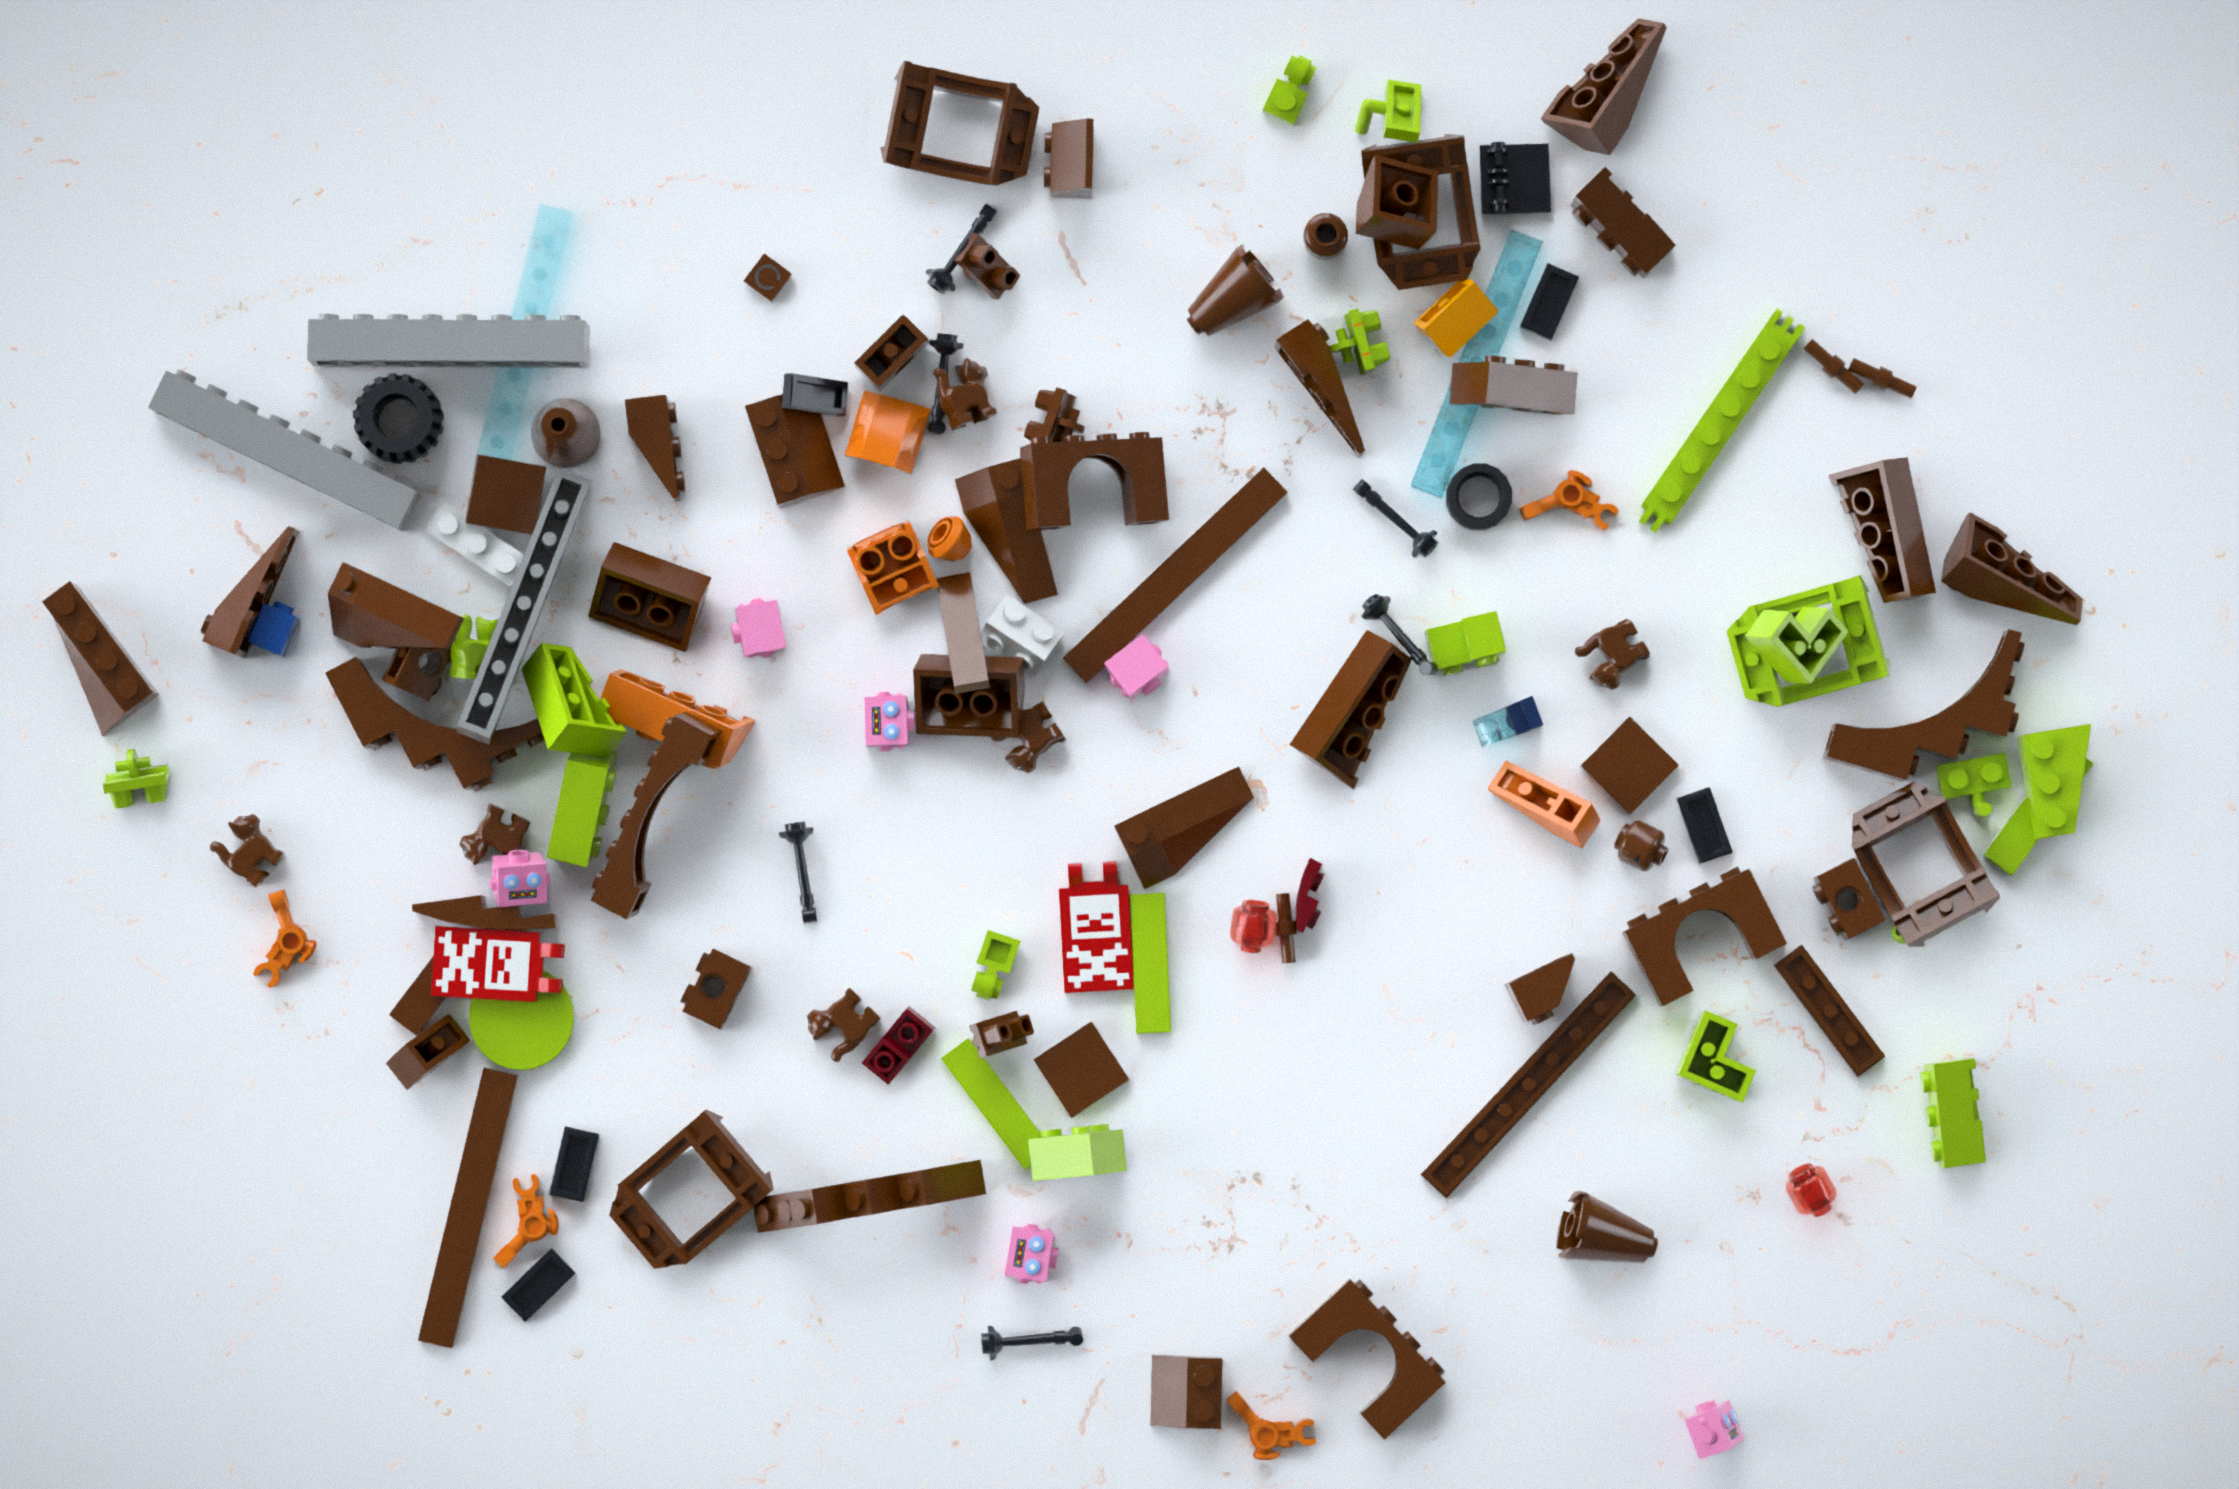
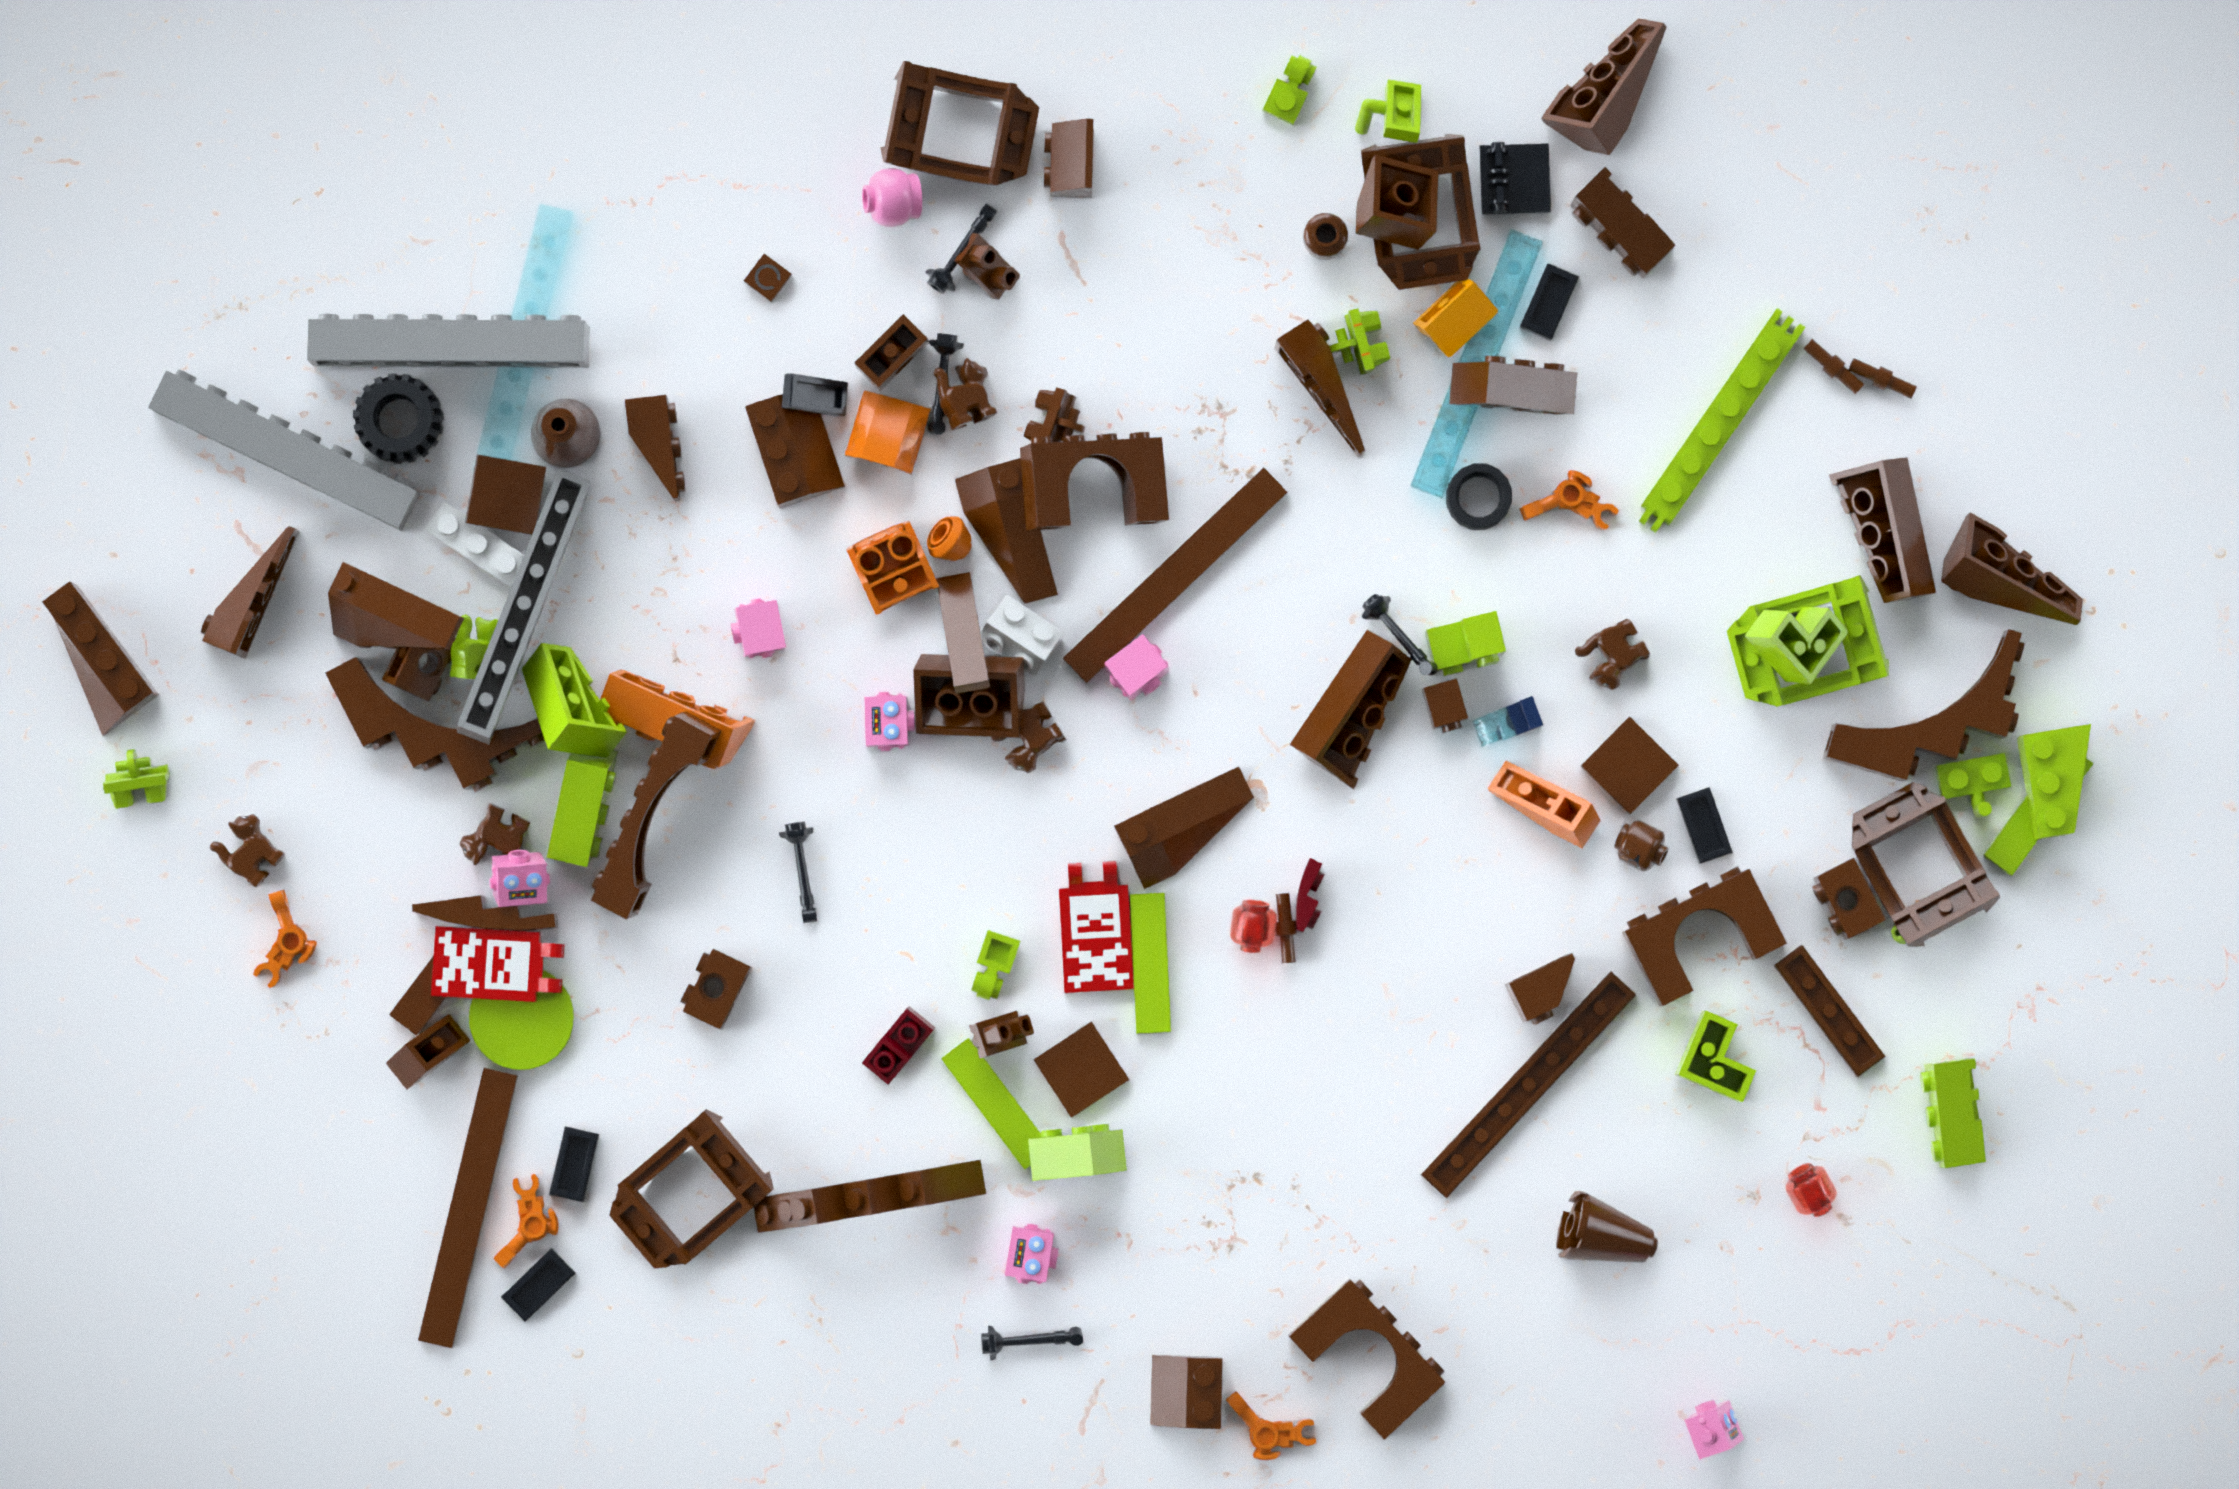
blue brick [248,601,300,657] -> none
reddish brown slope [588,542,712,652] -> none
reddish brown animal [807,987,881,1062] -> none
reddish brown cone [1186,244,1285,336] -> none
black piece [1352,479,1439,558] -> none
none -> bright pink piece [862,168,922,227]
none -> reddish brown brick [1422,678,1468,733]

